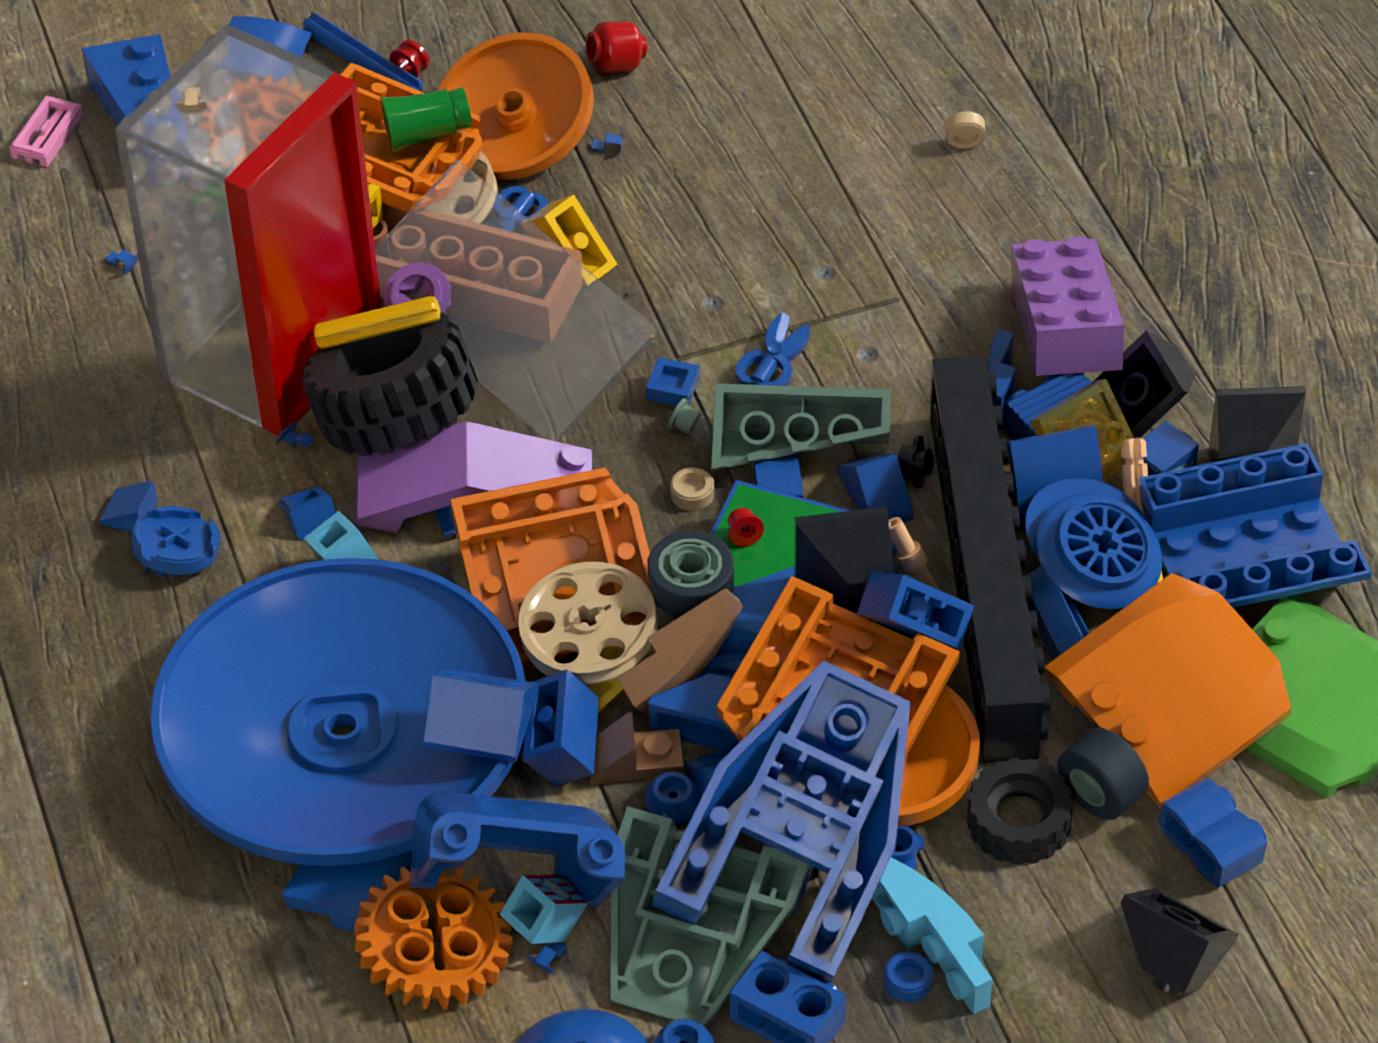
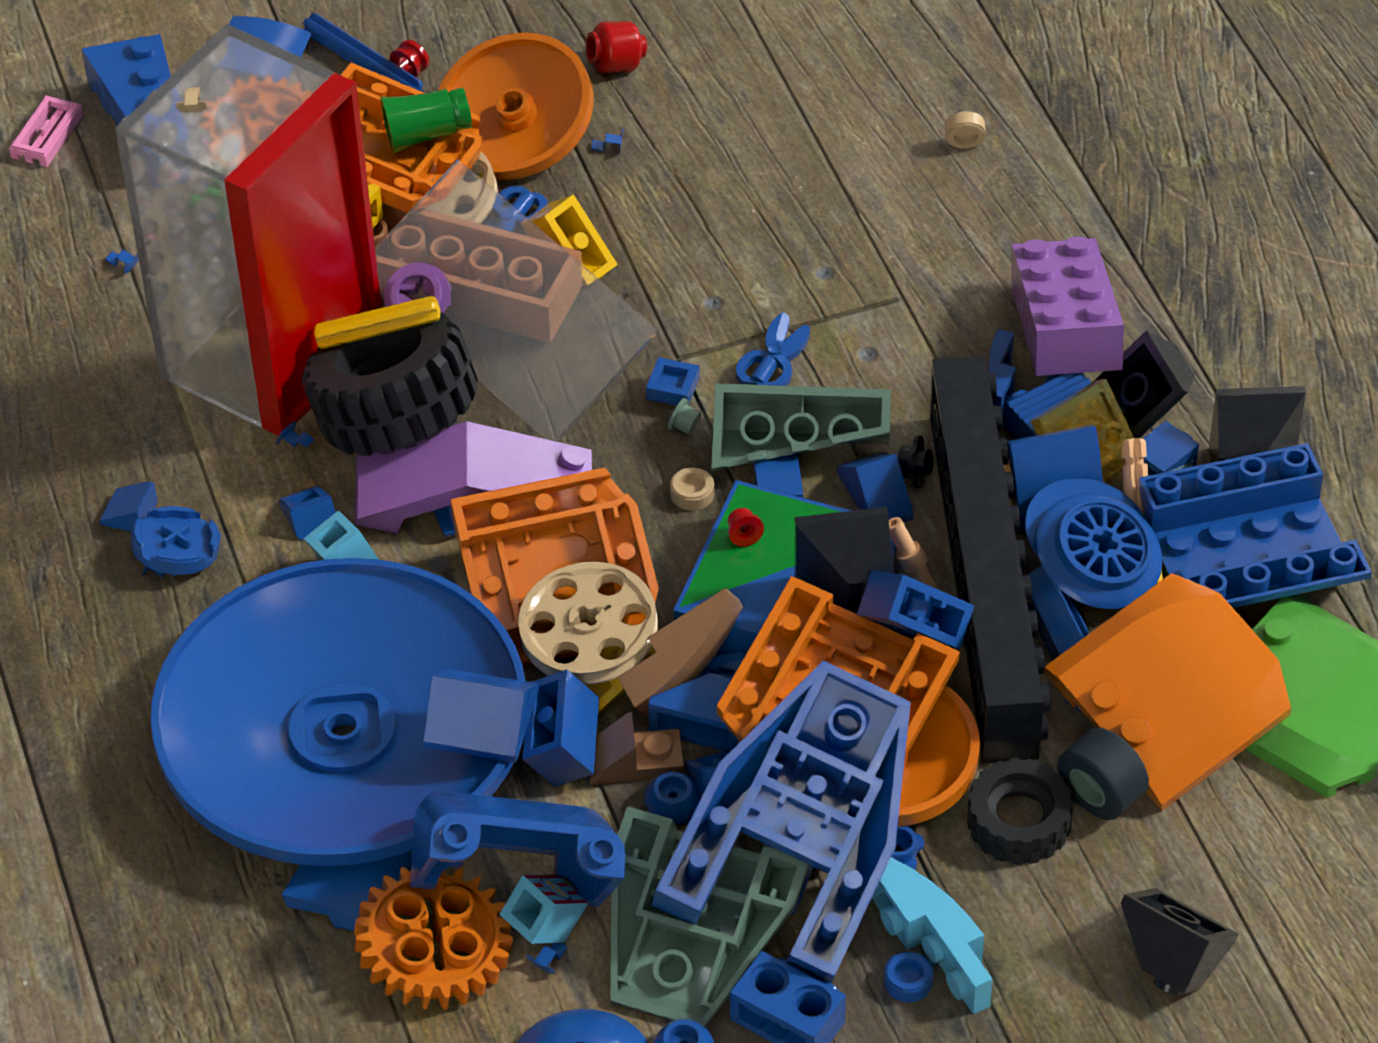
wheel [647,531,734,617] -> none
blue brick [1158,778,1267,888] -> none

